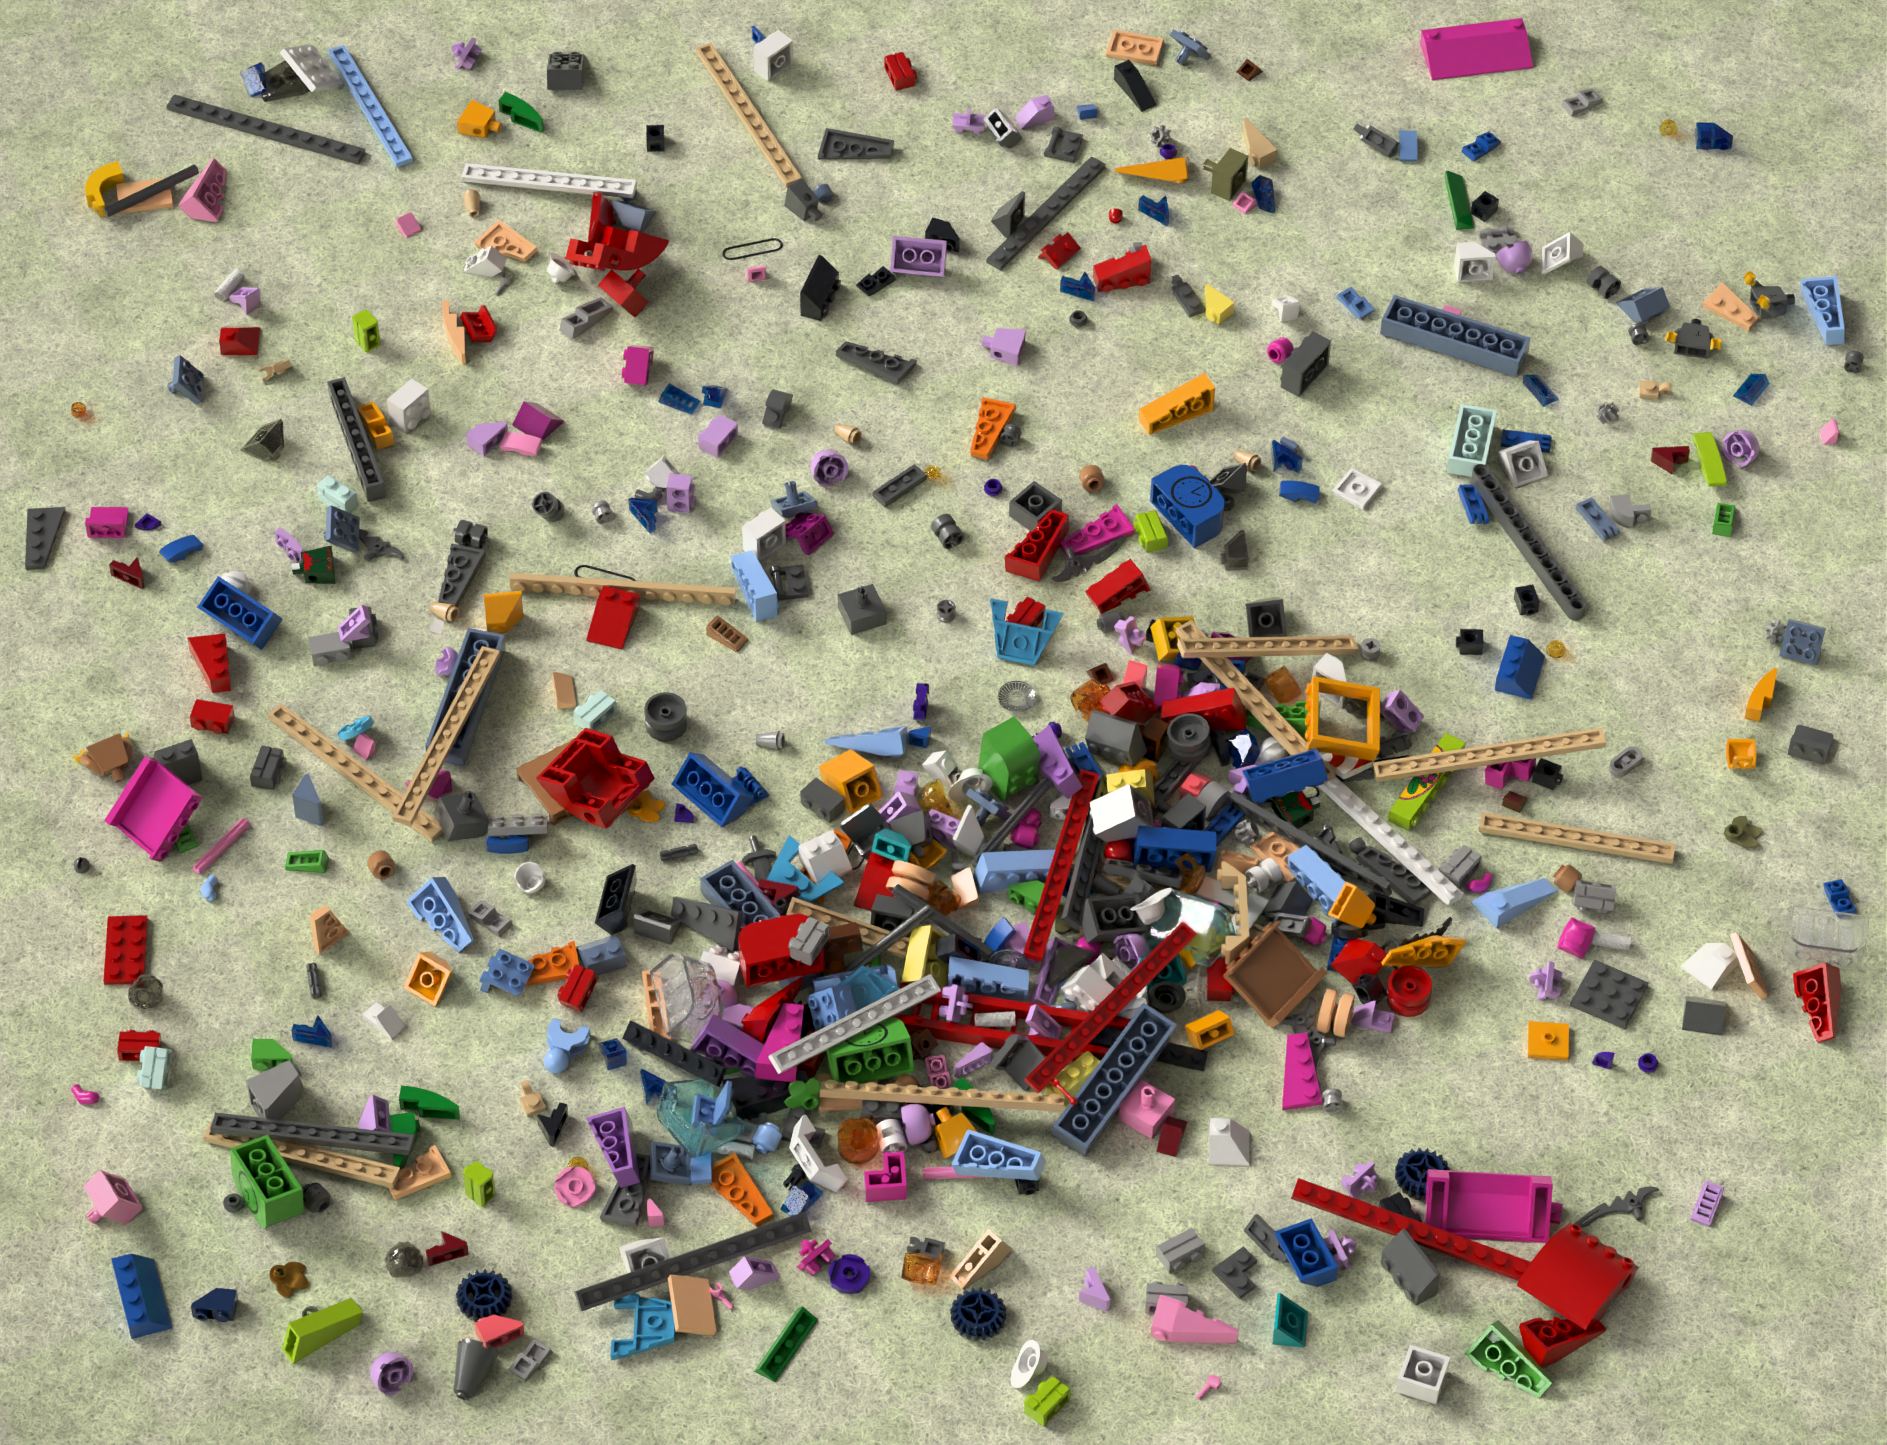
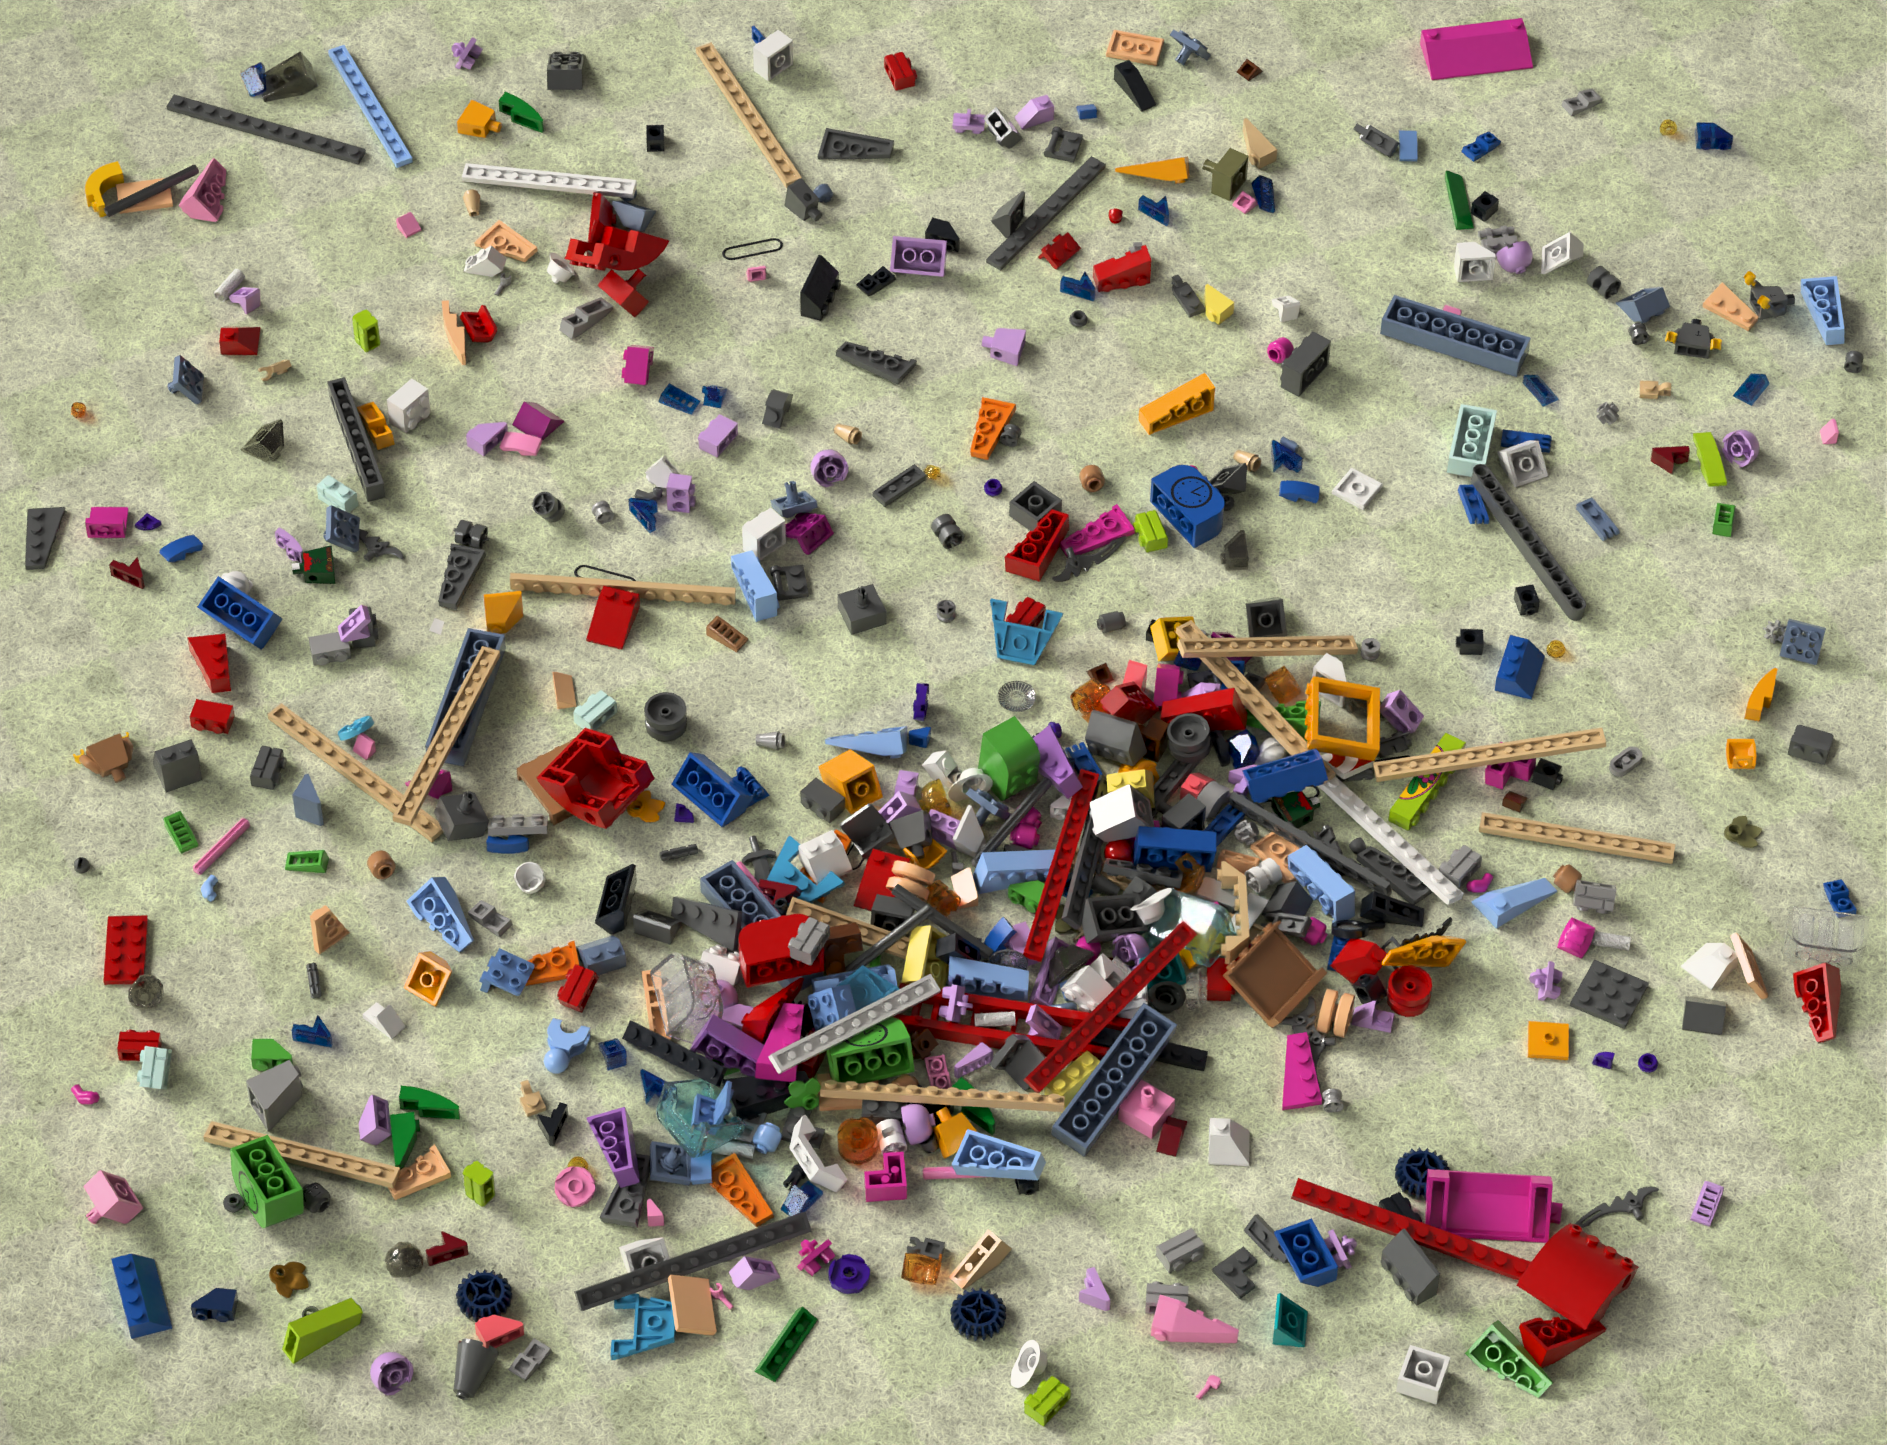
dark pink panel [104,756,203,862] -> none
dark grey plate [210,1112,415,1156] -> none
white plate [280,44,343,92] -> none
tan cone [430,602,459,622] -> none
lavender hair [436,647,458,676] -> none
teal slope [871,828,912,863] -> none
red hinge [1051,1079,1078,1105] -> none
red wedge [1085,558,1151,614] -> none
lavender hips [1114,616,1146,655] -> none
light grey gear [1149,125,1172,147] -> none
dark purple plate [1160,144,1177,159] -> none
light orange brick [1185,1010,1235,1050] -> none
light orange torso [1328,882,1376,928] -> none
medium blue slope [1336,286,1375,319] -> none
lavender hips [1341,1161,1378,1198] -> none
light grey brick [1609,494,1651,528] -> none

